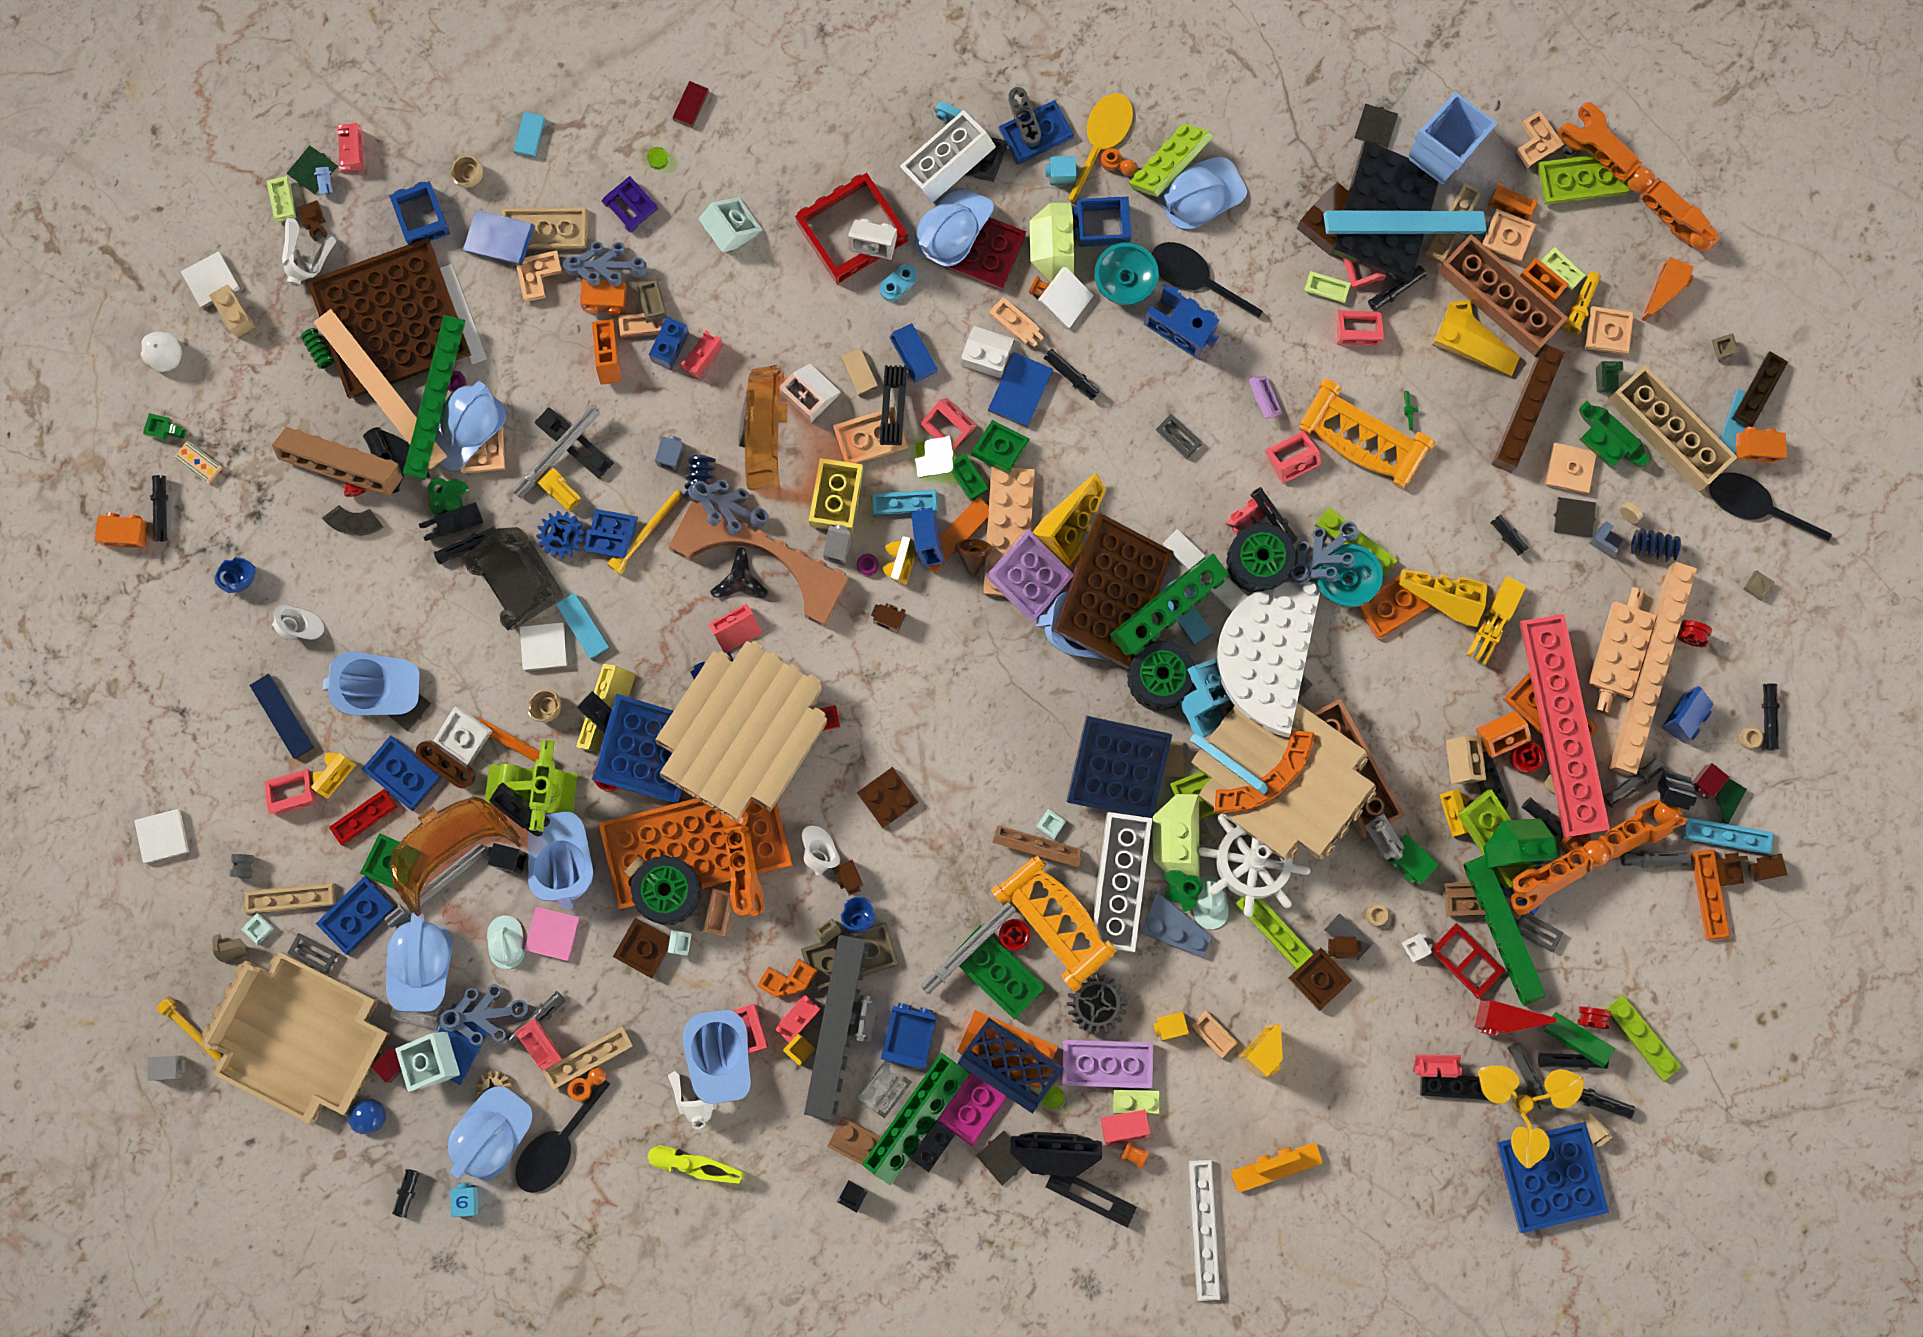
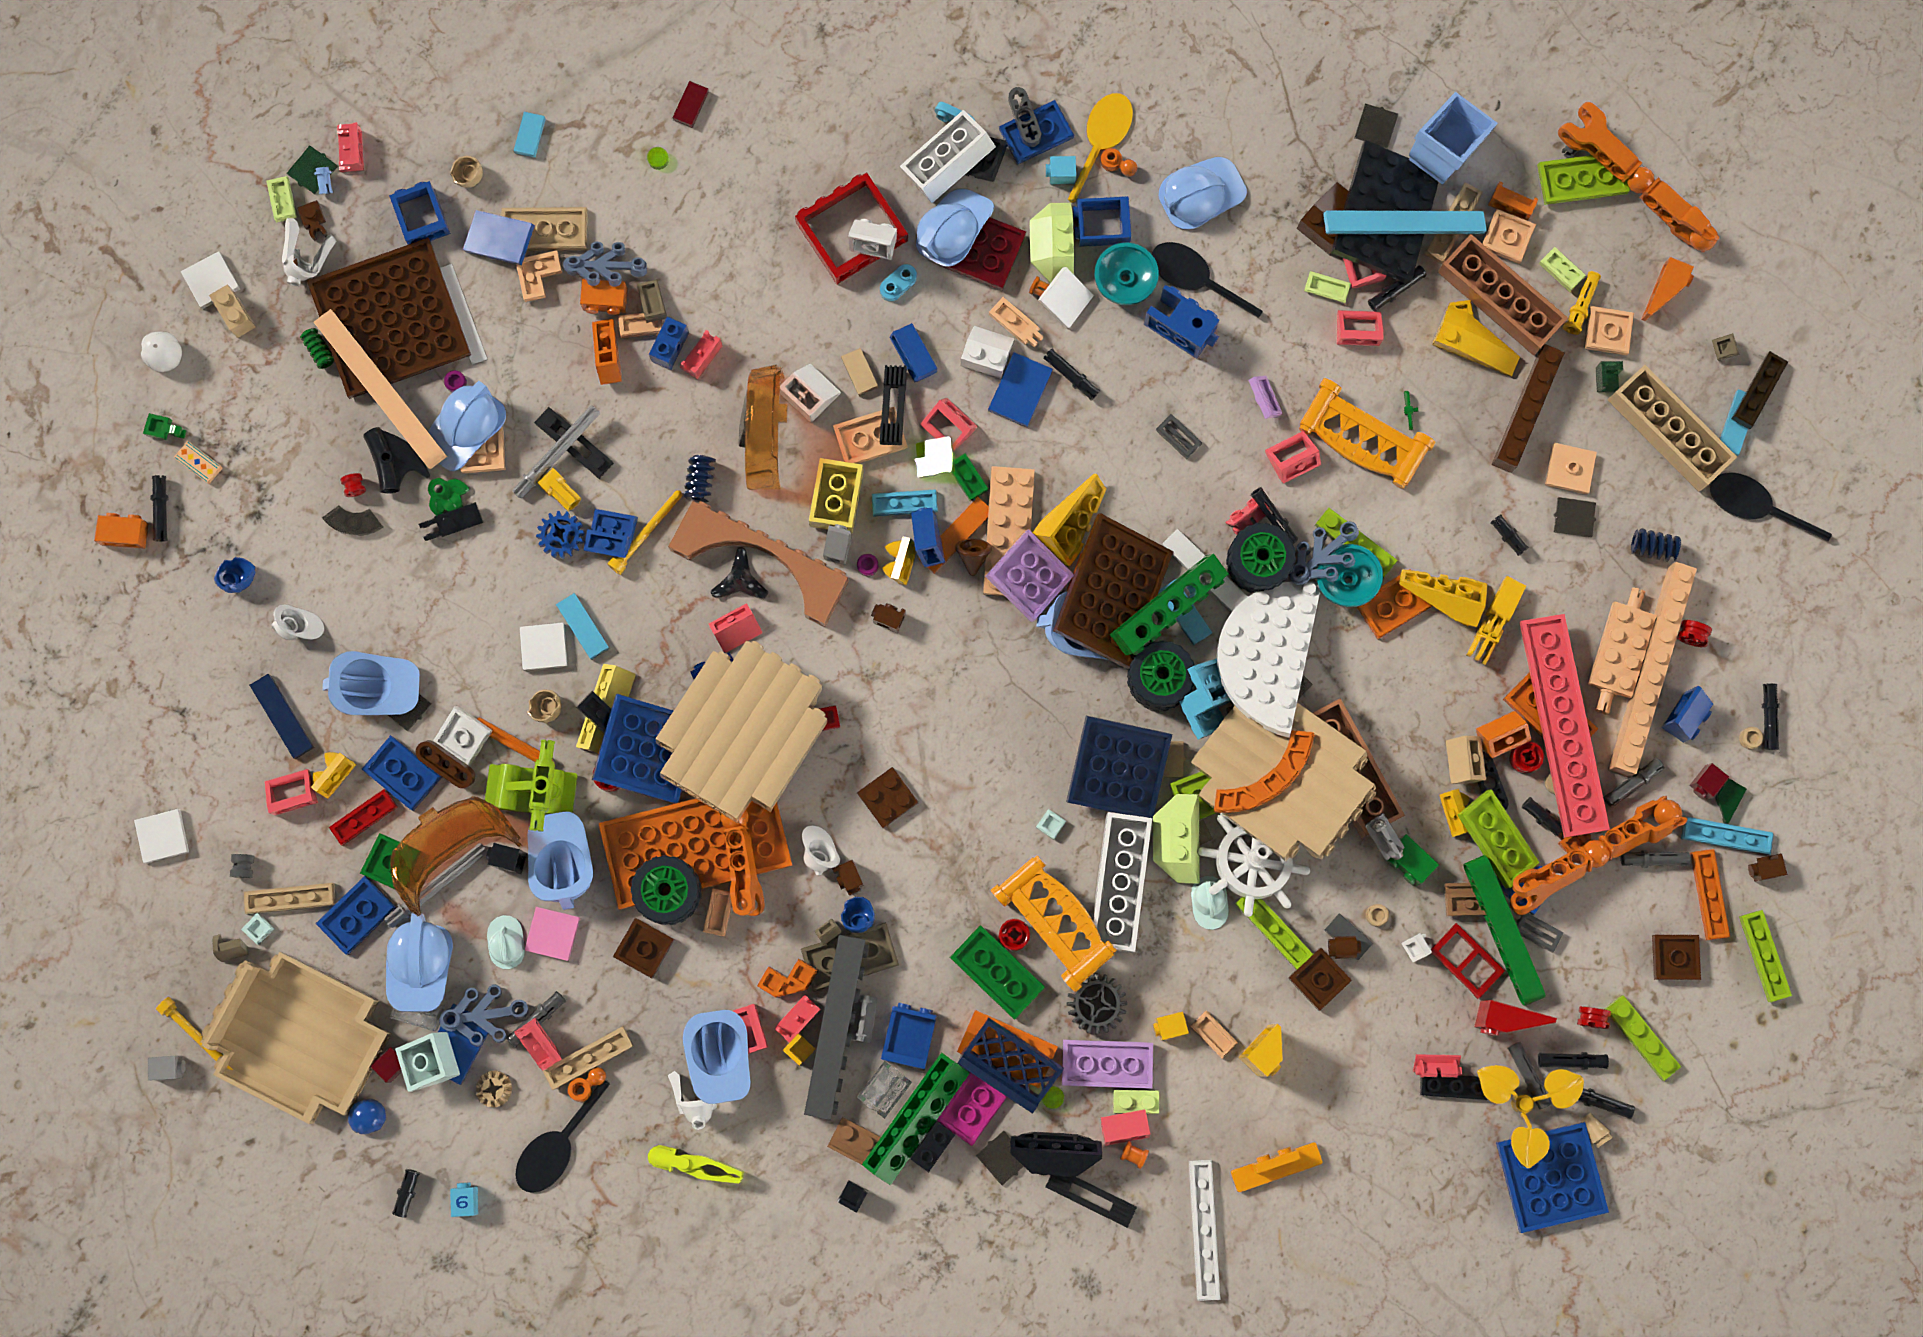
medium nougat brick [272,427,403,496] -> none
dark grey tile [288,933,339,974] -> none
green plate [403,315,465,480] -> none
black pin [434,526,500,565] -> none
light blue piece [448,1086,533,1180] -> none
clear smoke windscreen [462,527,564,631] -> none
black hinge [489,782,550,837] -> none
dark purple plate [602,176,658,233] -> none
tan tile [624,856,645,877] -> none
sand blue brick [655,435,685,472] -> none
light aqua tile [668,930,691,956] -> none
sand blue plant [688,479,769,535] -> none
light aqua slope [699,197,763,252] -> none
light grey axle [921,902,1016,994] -> none
green tile [971,420,1030,475] -> none
medium nougat tile [993,825,1083,867] -> none
lime plate [1129,123,1213,197] -> none
sand blue wing [1140,891,1211,958] -> none
green plate [1163,870,1203,912] -> none
medium azure tile [1190,733,1268,795] -> none
green wedge [1483,818,1561,869] -> none
light nougat plate [1516,111,1564,169] -> none
orange brick [1520,257,1569,304] -> none
green tile [1544,1012,1615,1068] -> none
green plate [1579,401,1651,469] -> none
sand blue panel [1589,521,1623,558] -> none
tan tile [1620,502,1643,524] -> none
black brick [1657,770,1697,810] -> none
reddish brown bracket [1716,852,1748,886] -> none
orange brick [1735,427,1787,463] -> none
dark tan tile [1743,570,1775,601] -> none
none -> reddish brown plate [1652,935,1701,980]
none -> lime plate [1739,910,1792,1002]

